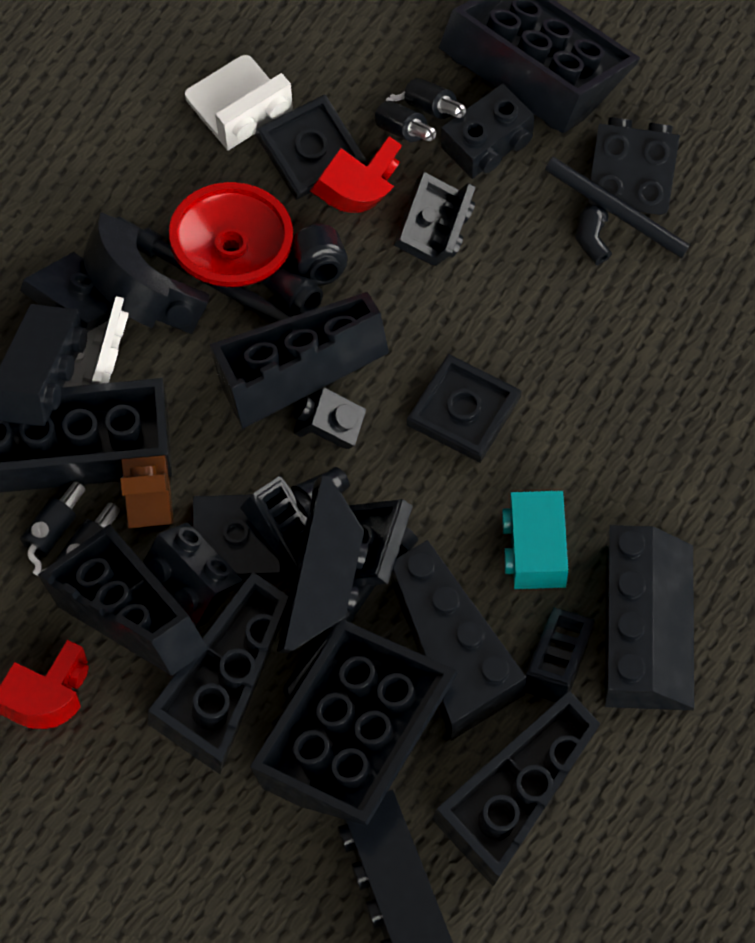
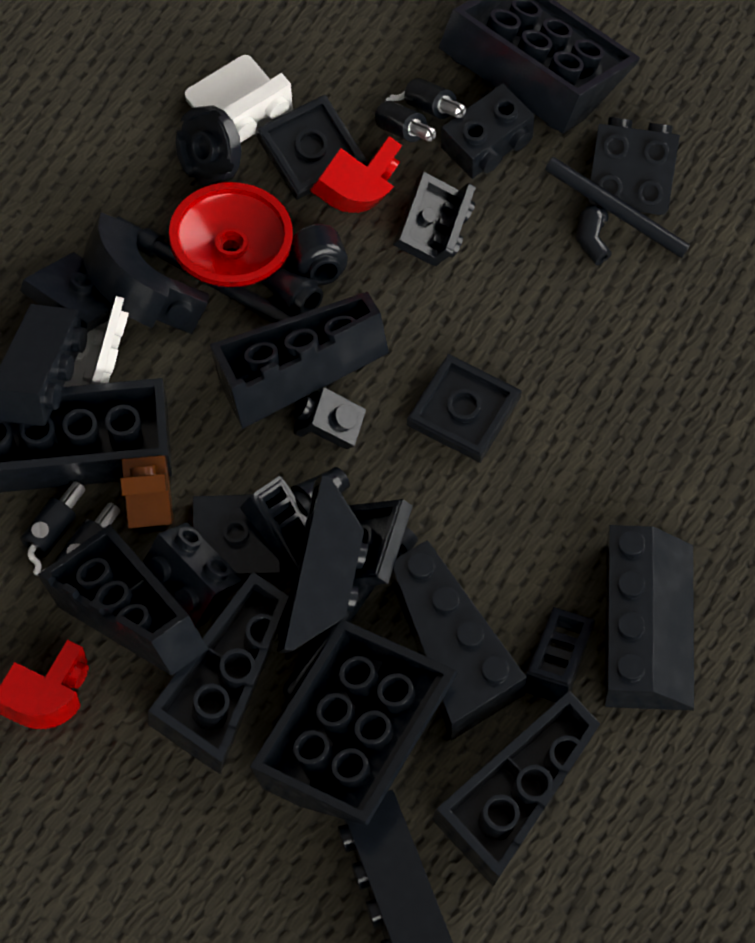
teal brick [502,491,568,589] -> none
none -> black tile [176,105,242,187]

